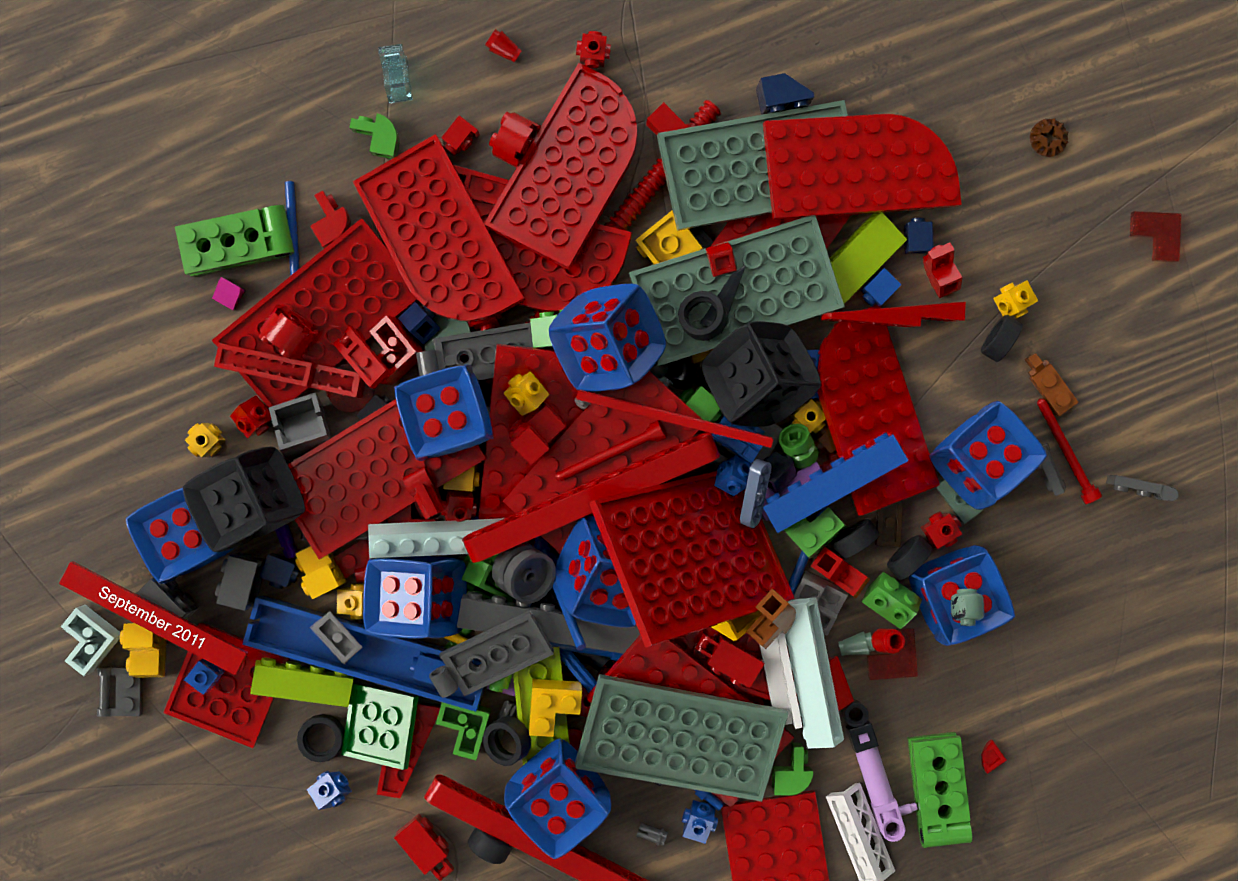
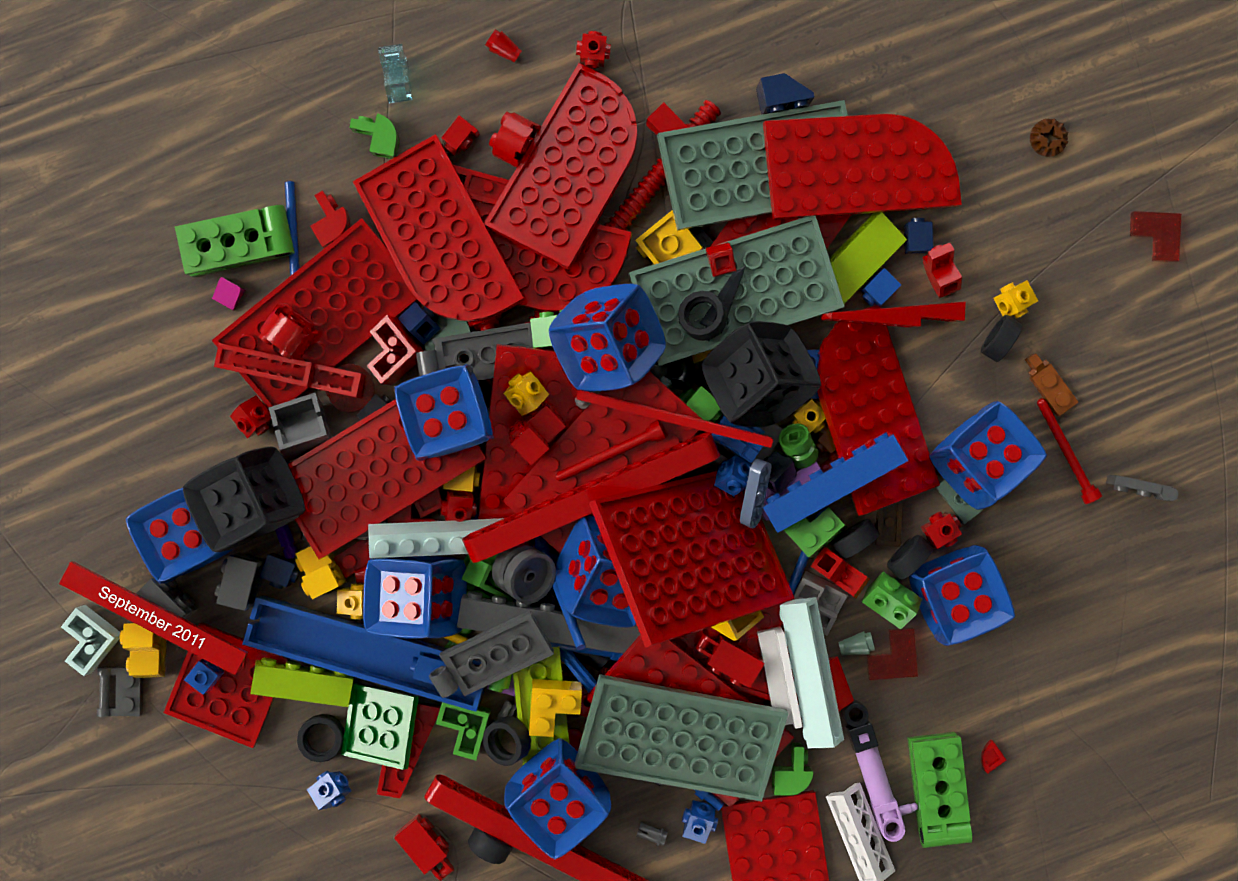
yellow brick [185,423,226,457] -> none
light grey slope [310,611,362,664] -> none
red plate [333,326,390,389] -> none
red piece [402,466,445,519] -> none
dark orange brick [746,589,796,649] -> none
red brick [871,628,905,654] -> none
sand green head [951,589,984,626] -> none
dark grey plate [1039,443,1066,496] -> none

